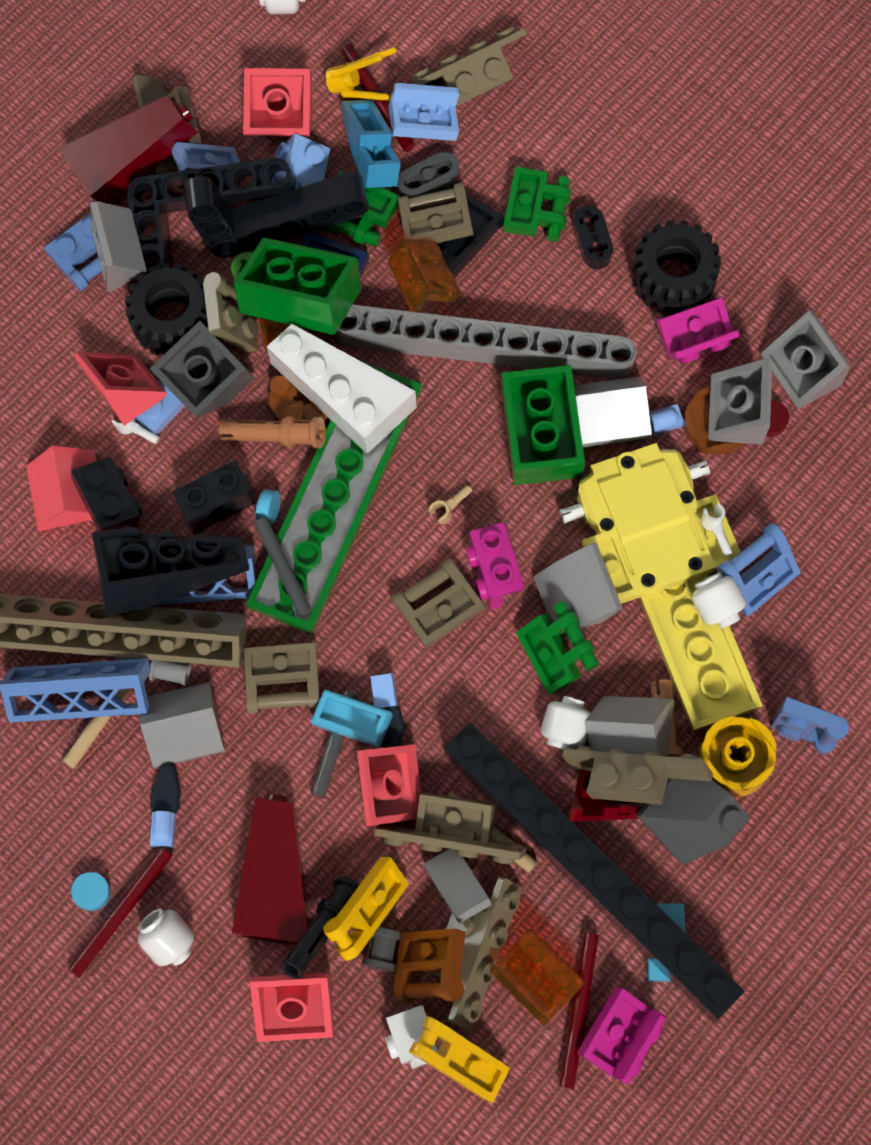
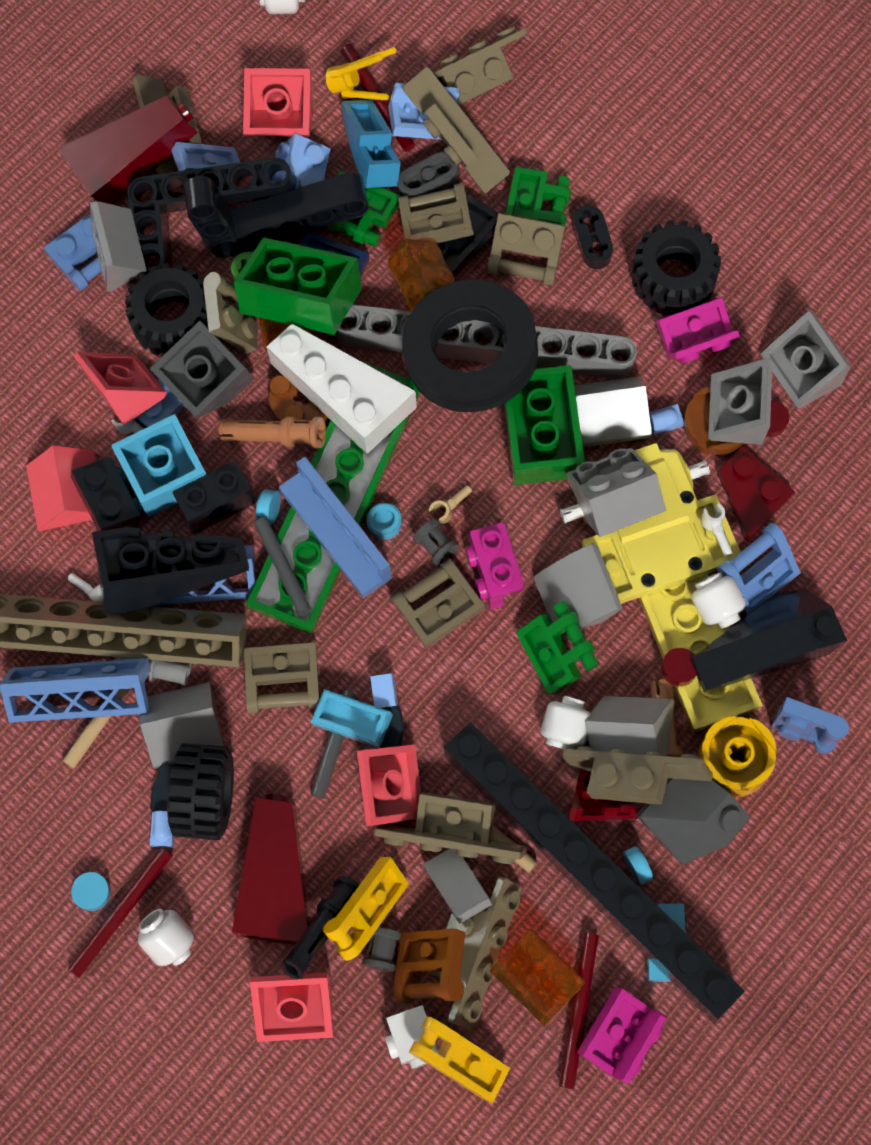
none -> white hand [68,573,103,602]
none -> medium azure brick [111,414,206,518]
none -> black tyre [167,743,234,840]
none -> medium blue fence [279,457,392,599]
none -> medium azure tile [366,503,402,540]
none -> black tyre [402,280,538,412]
none -> dark tan bracket [403,67,510,193]
none -> dark grey bush [413,519,460,566]
none -> dark tan plate [487,213,566,286]
none -> light grey slope [566,448,666,537]
none -> medium azure tile [623,846,653,886]
none -> dark red tile [661,648,697,686]
none -> black wedge [690,588,847,692]
none -> dark red wing [717,446,795,542]

